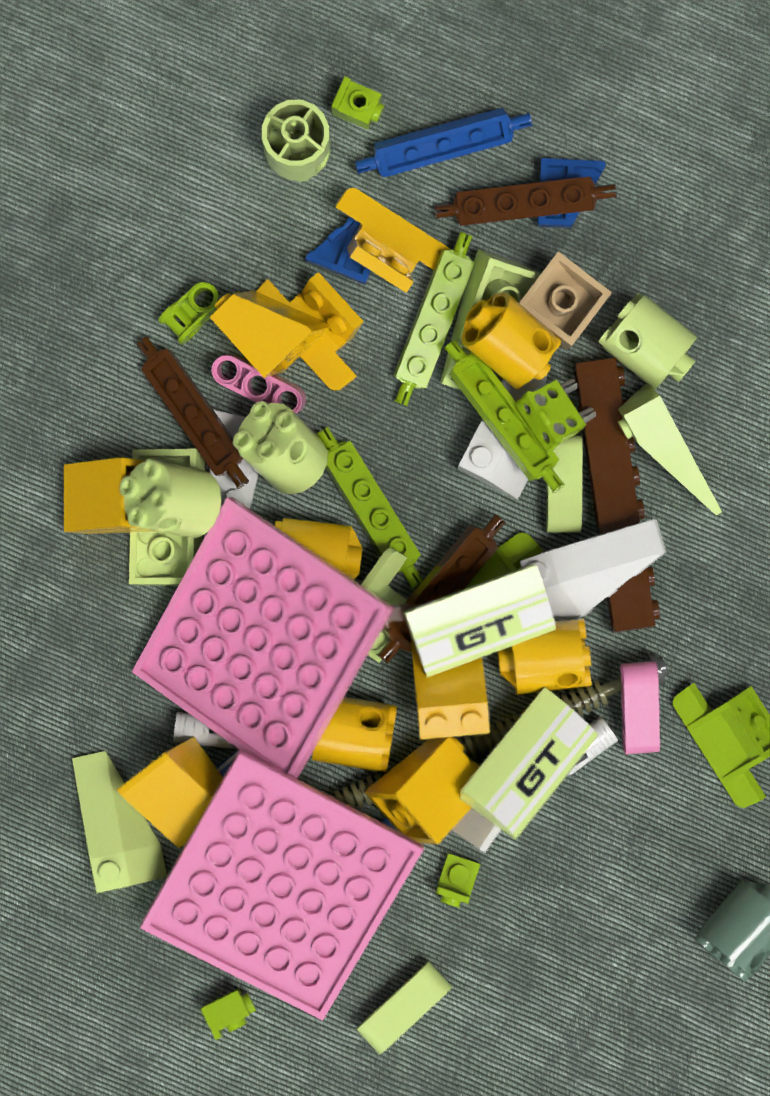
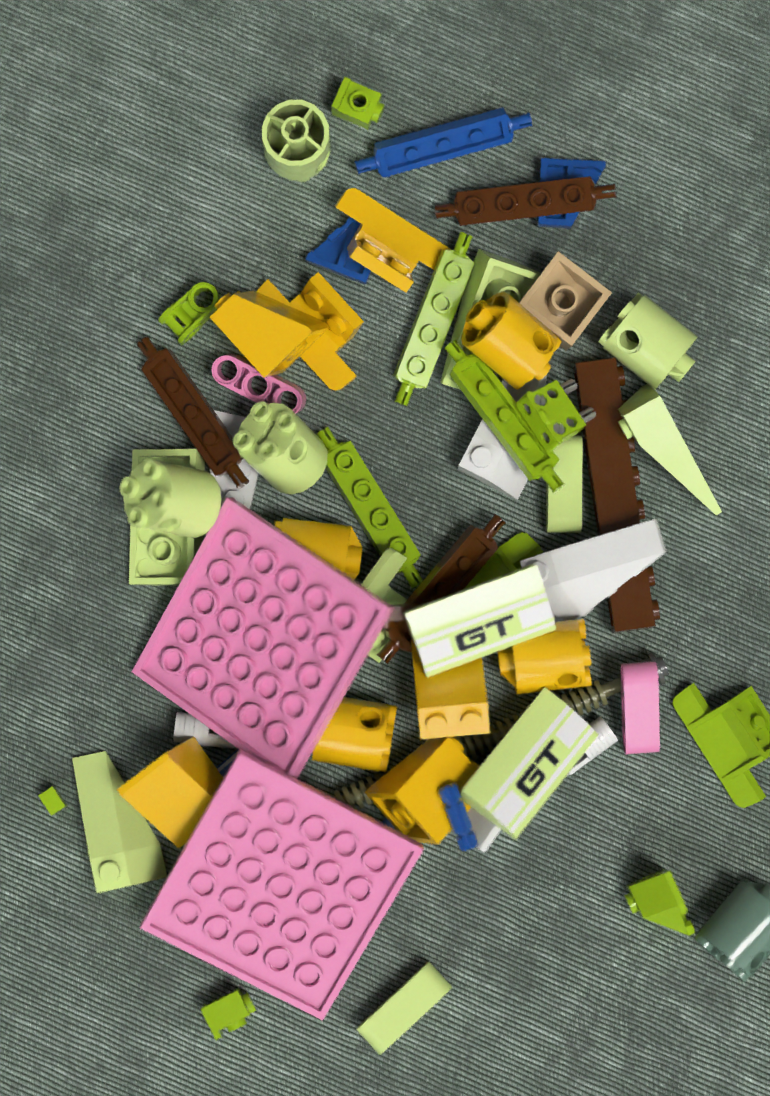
yellow slope [64,458,159,534] -> none
lime bracket [435,853,481,908] -> none
none -> lime piece [38,786,67,816]
none -> blue axle [439,783,478,851]
none -> lime slope [624,869,695,936]

